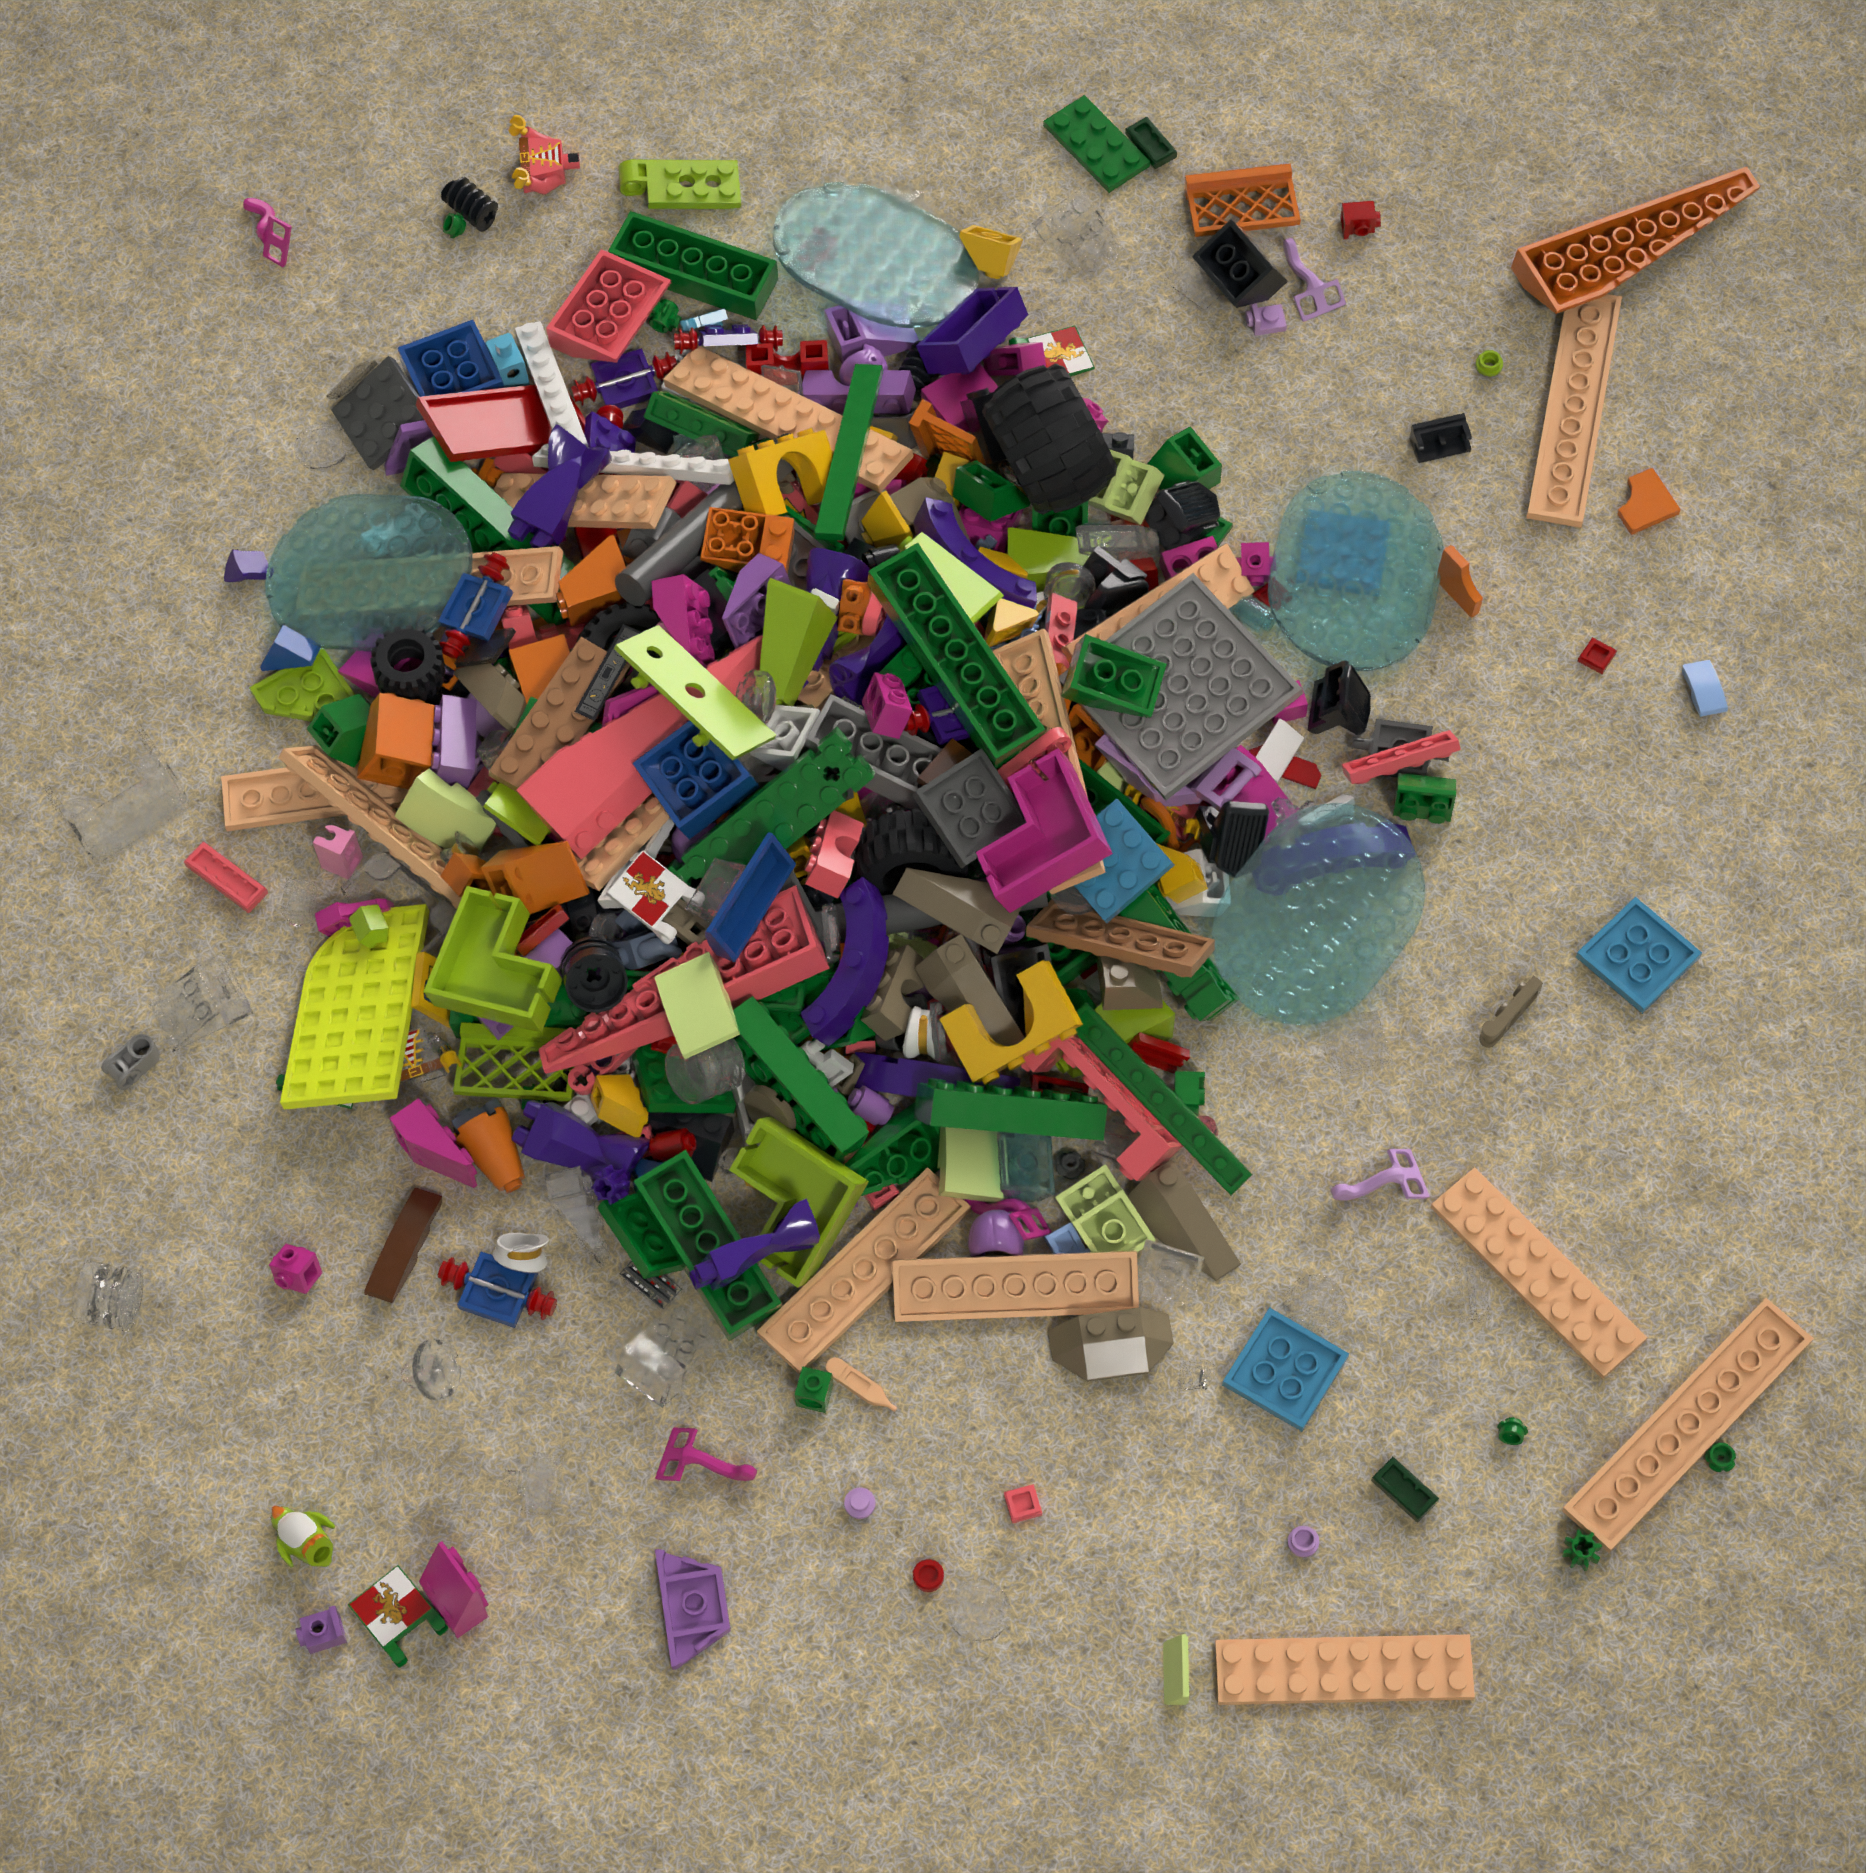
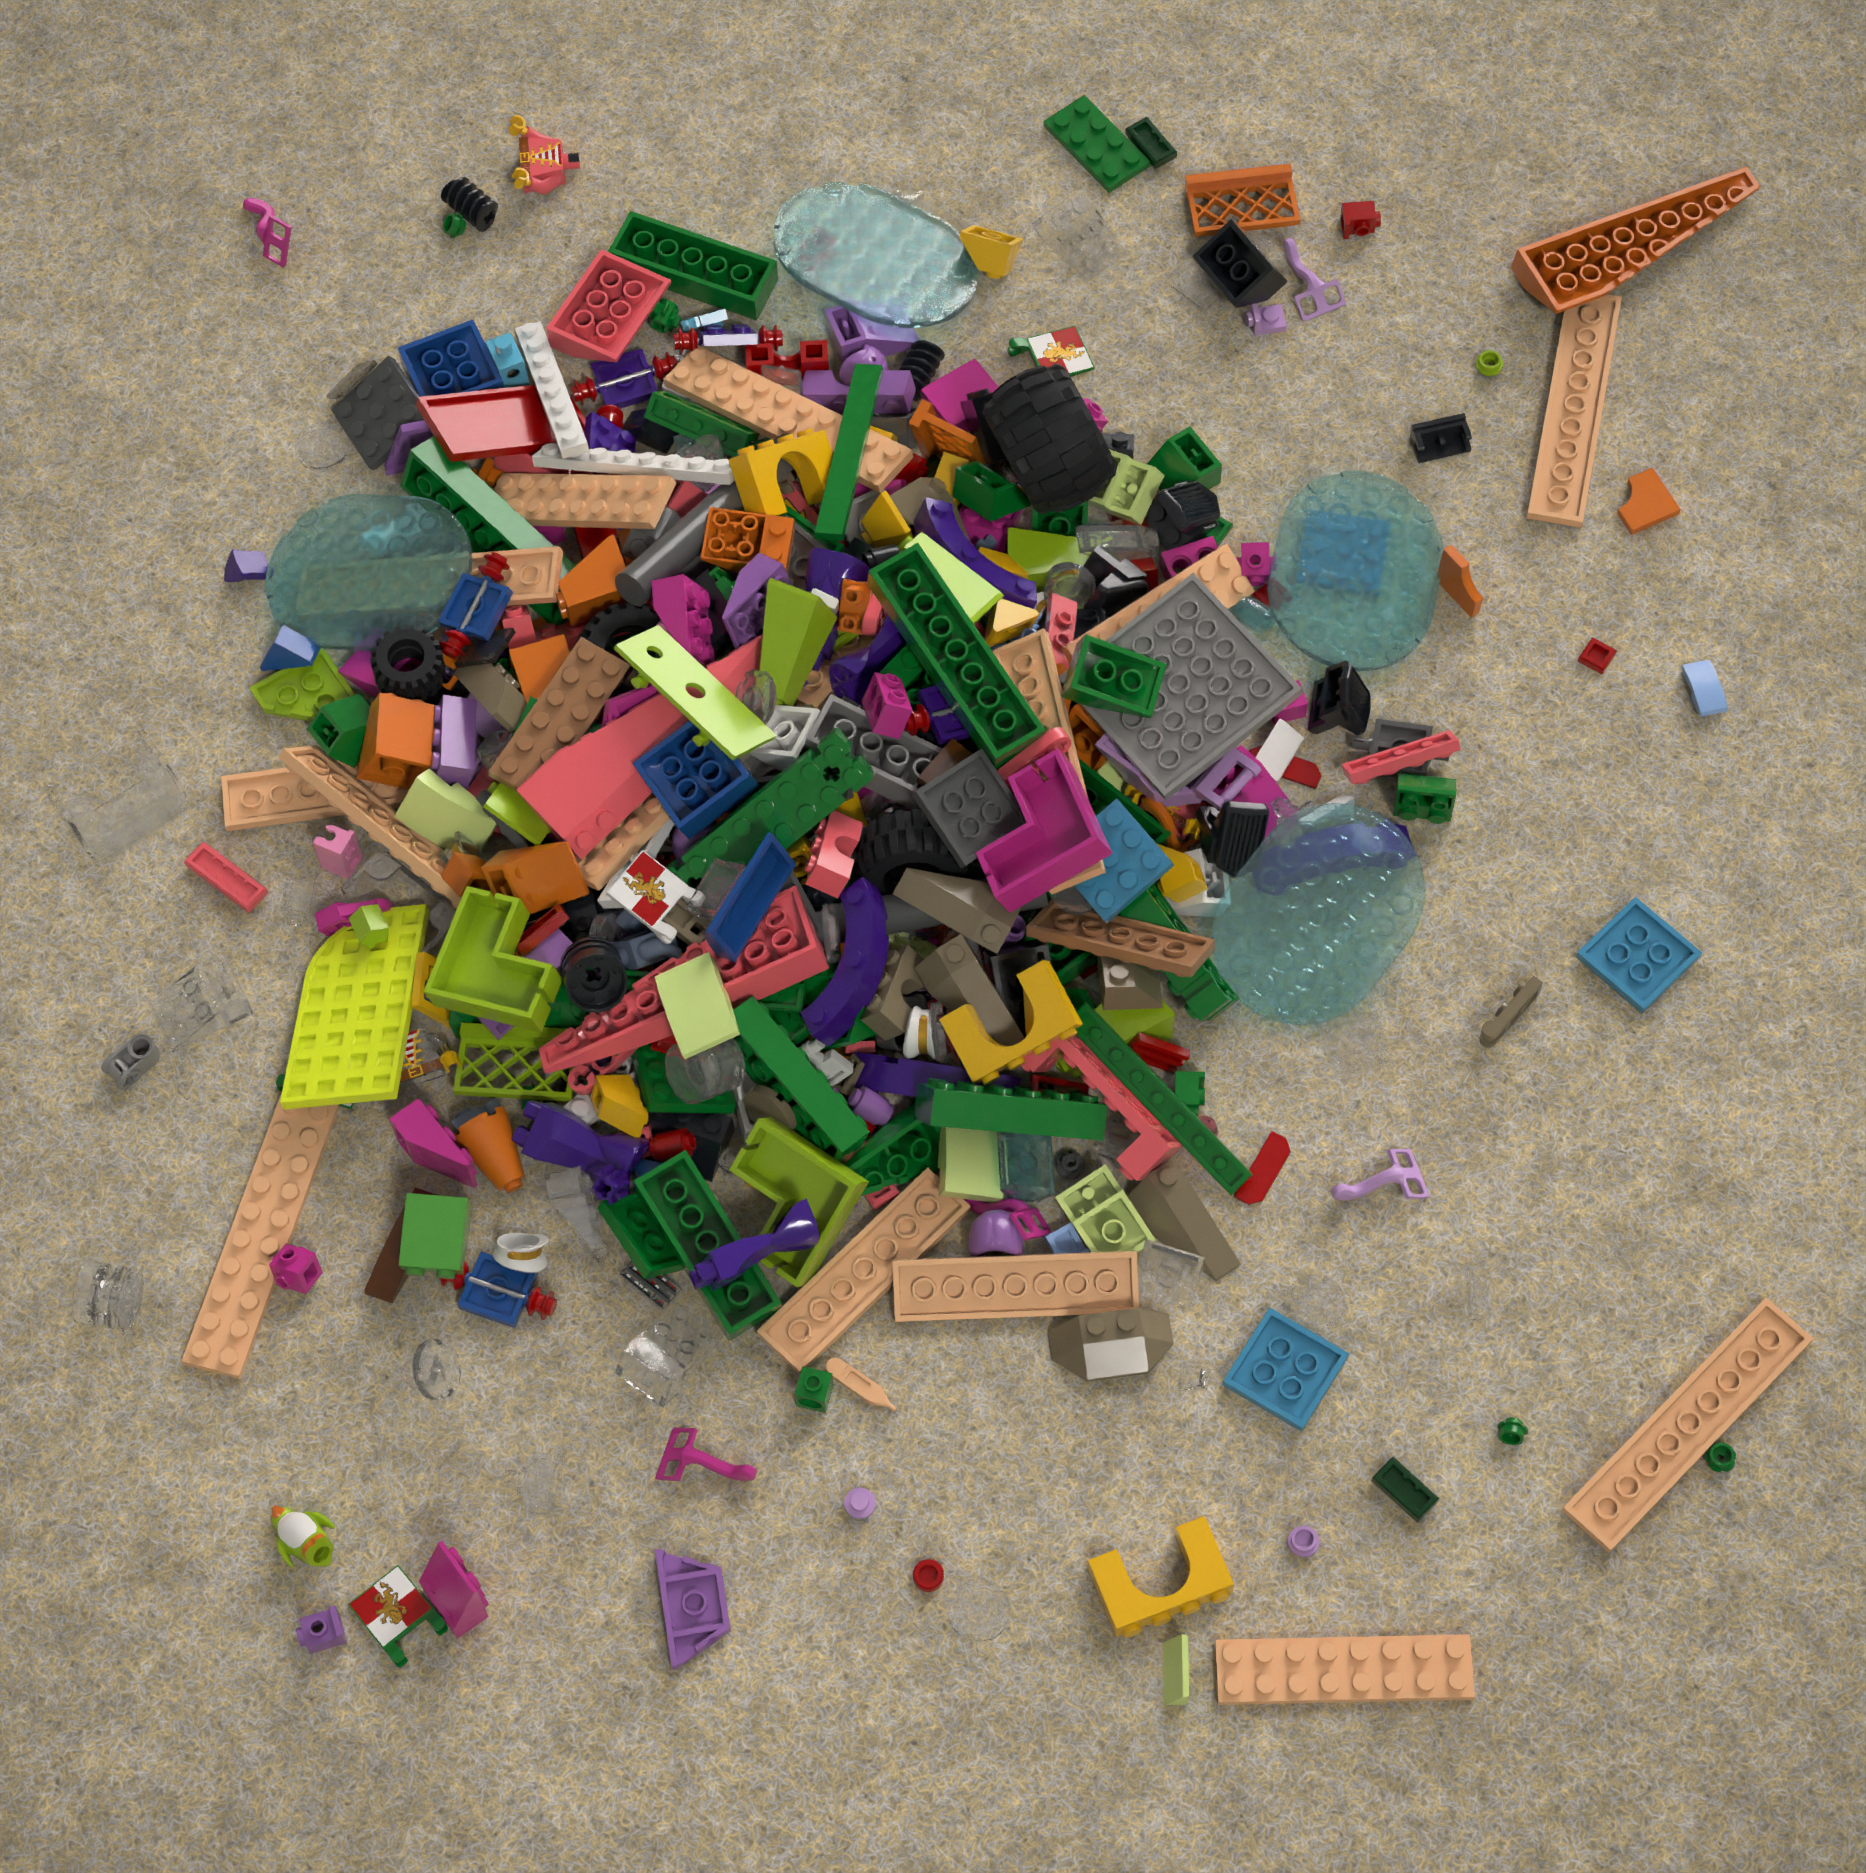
dark purple hips [508,424,612,548] -> none
sticker [574,624,641,721] -> none
lime hinge [618,159,741,209] -> none
dark purple piece [916,287,1029,375] -> none
dark pink slope [983,342,1046,376] -> none
coral tile [1004,1484,1042,1524] -> none
light nougat plate [1430,1167,1648,1379] -> none
green gear [1562,1529,1602,1571] -> none
none -> light nougat plate [181,1093,340,1379]
none -> bright green slope [399,1193,473,1279]
none -> yellow arch [1087,1516,1234,1638]
none -> red piece [1234,1131,1291,1205]

